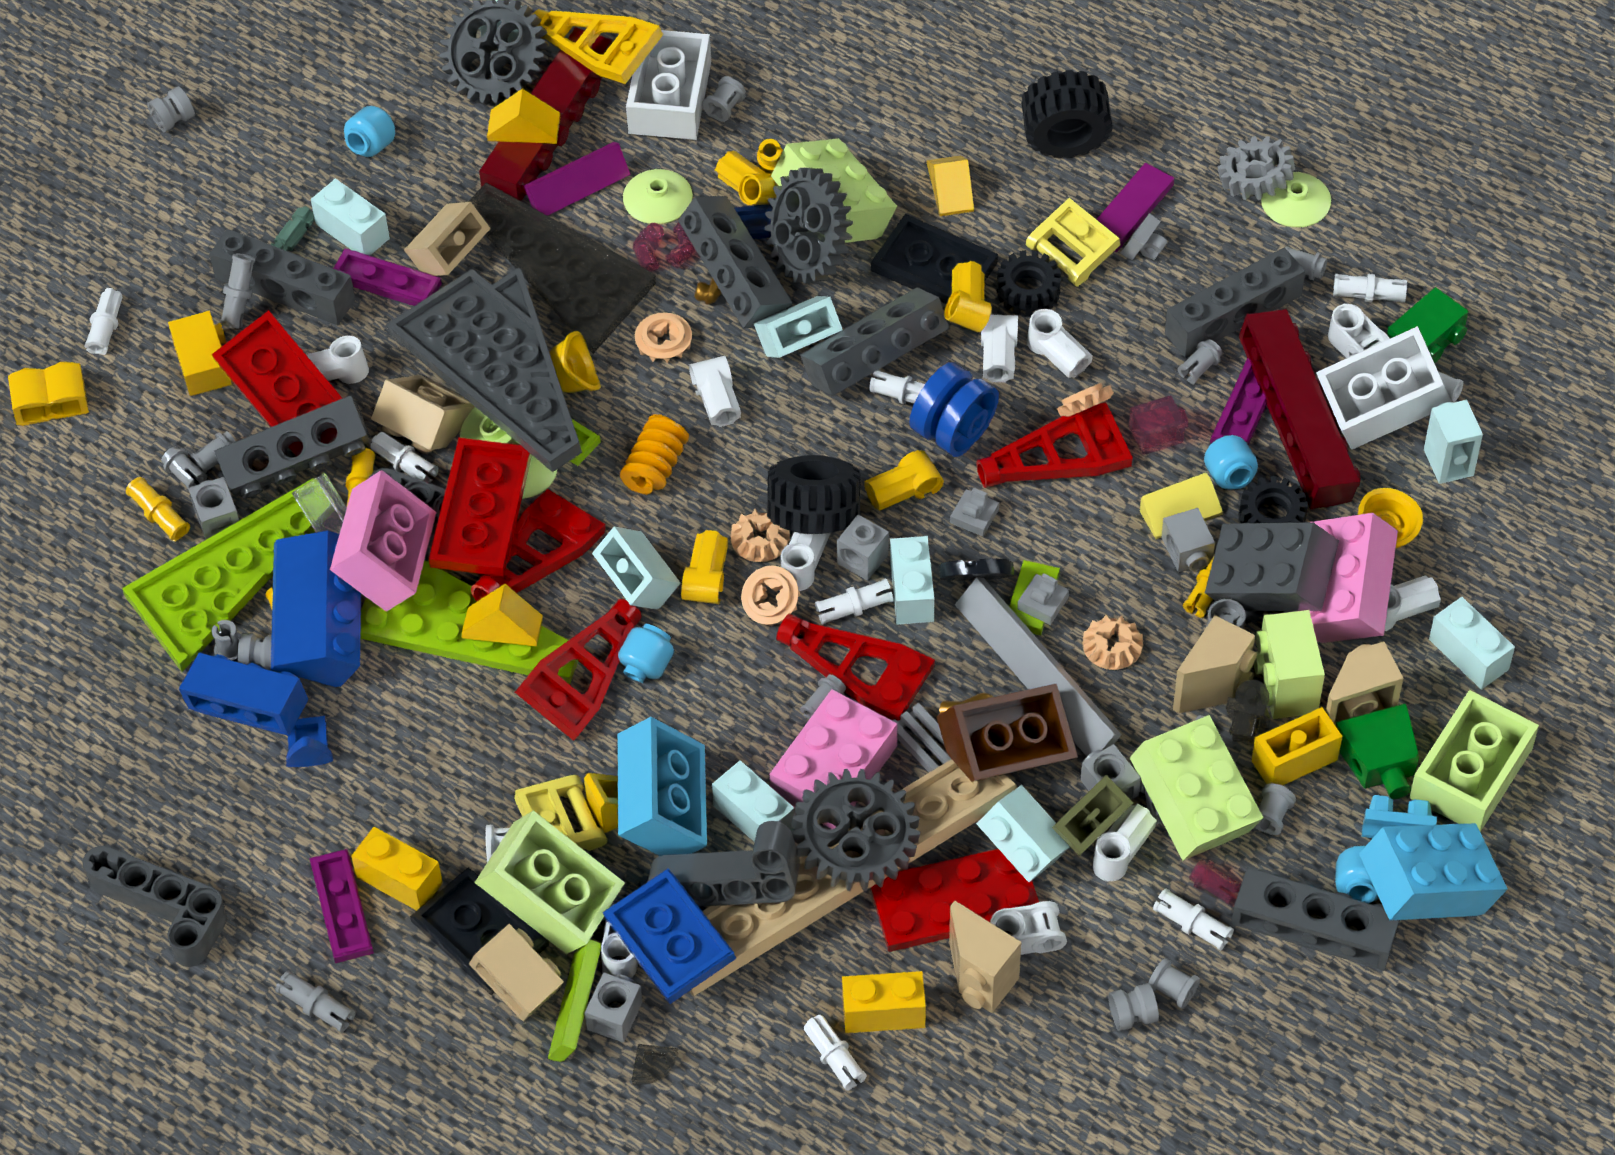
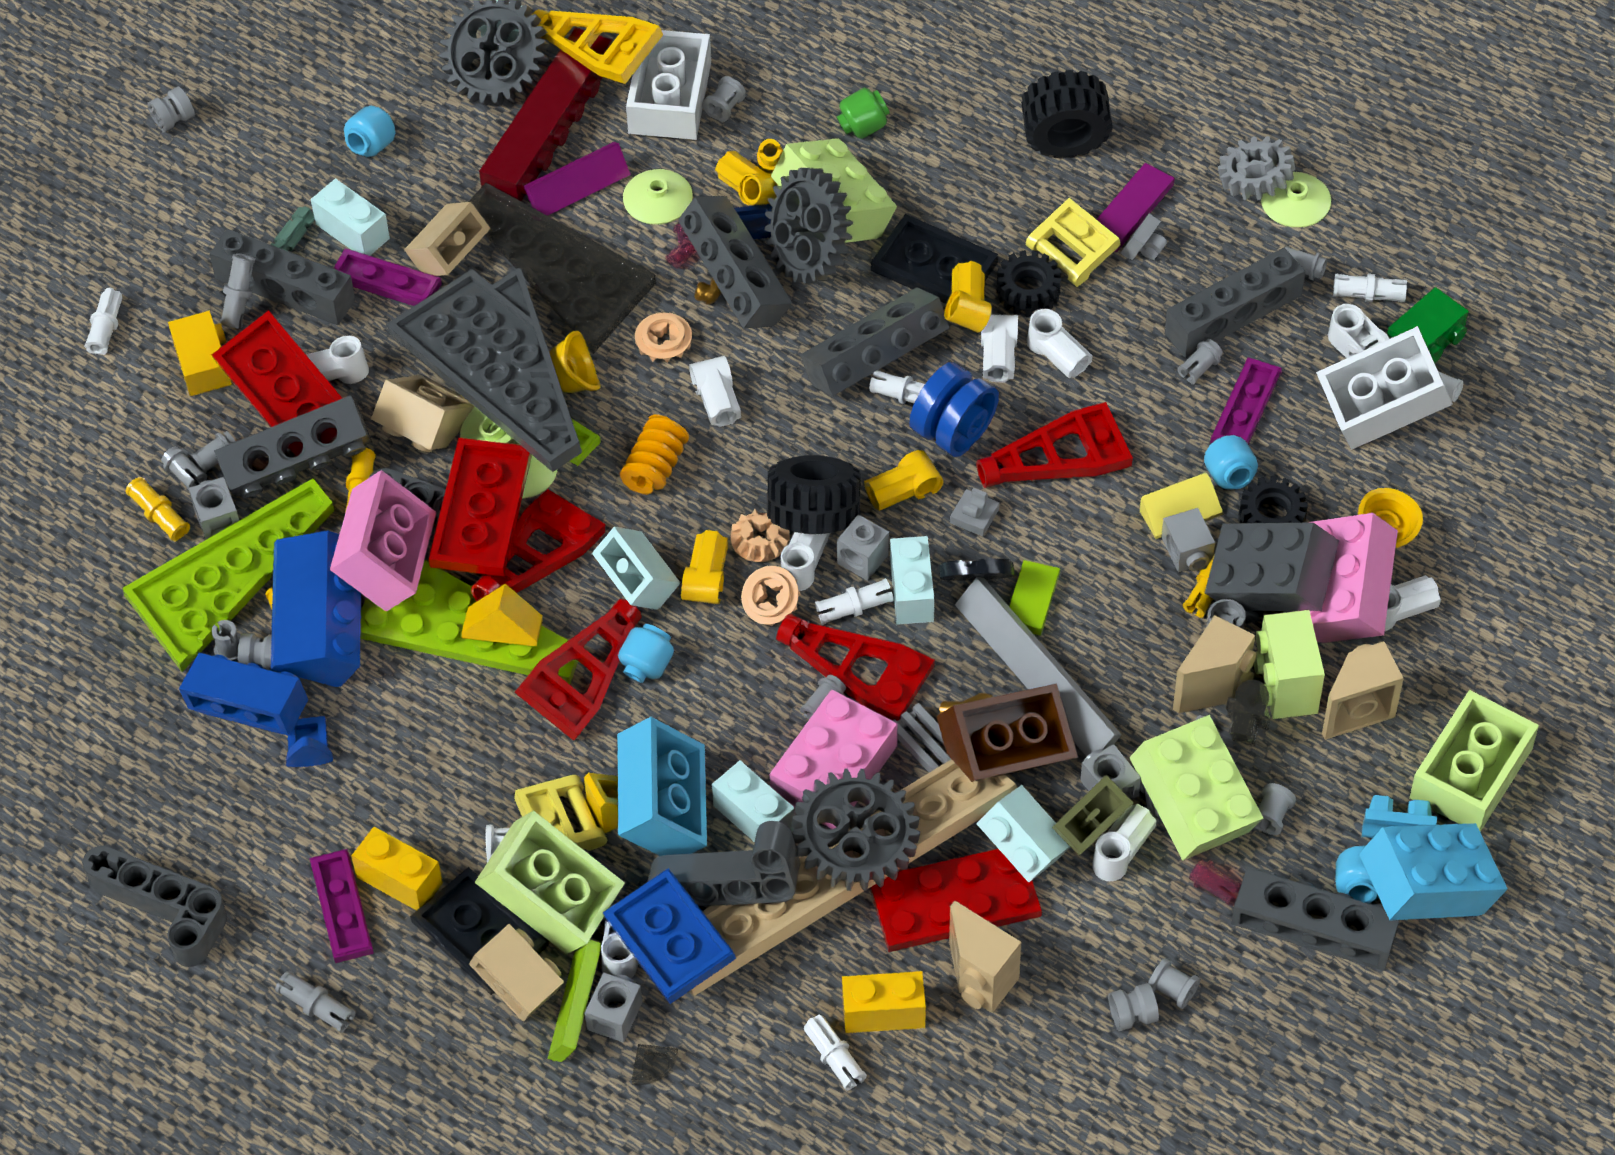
yellow brick [8,362,89,426] -> none
clear tile [292,473,347,534] -> none
white axle [370,432,438,483] -> none
yellow slope [487,88,560,144] -> none
clear pink arm [633,223,664,273] -> none
light aqua brick [753,296,843,358] -> none
yellow slope [927,155,974,216] -> none
white piece [990,901,1067,955] -> none
light grey tile [1017,573,1069,625] -> none
light nougat gear [1057,383,1114,417] -> none
light nougat gear [1082,615,1143,670] -> none
clear pink brick [1129,395,1188,455] -> none
white pin [1153,888,1234,951] -> none
dark red brick [1239,309,1361,509] -> none
yellow brick [1252,707,1342,786] -> none
green torso [1336,704,1419,799] -> none
light aqua brick [1424,400,1483,484] -> none
light aqua brick [1429,597,1515,690] -> none
none -> bright green head [836,87,890,139]

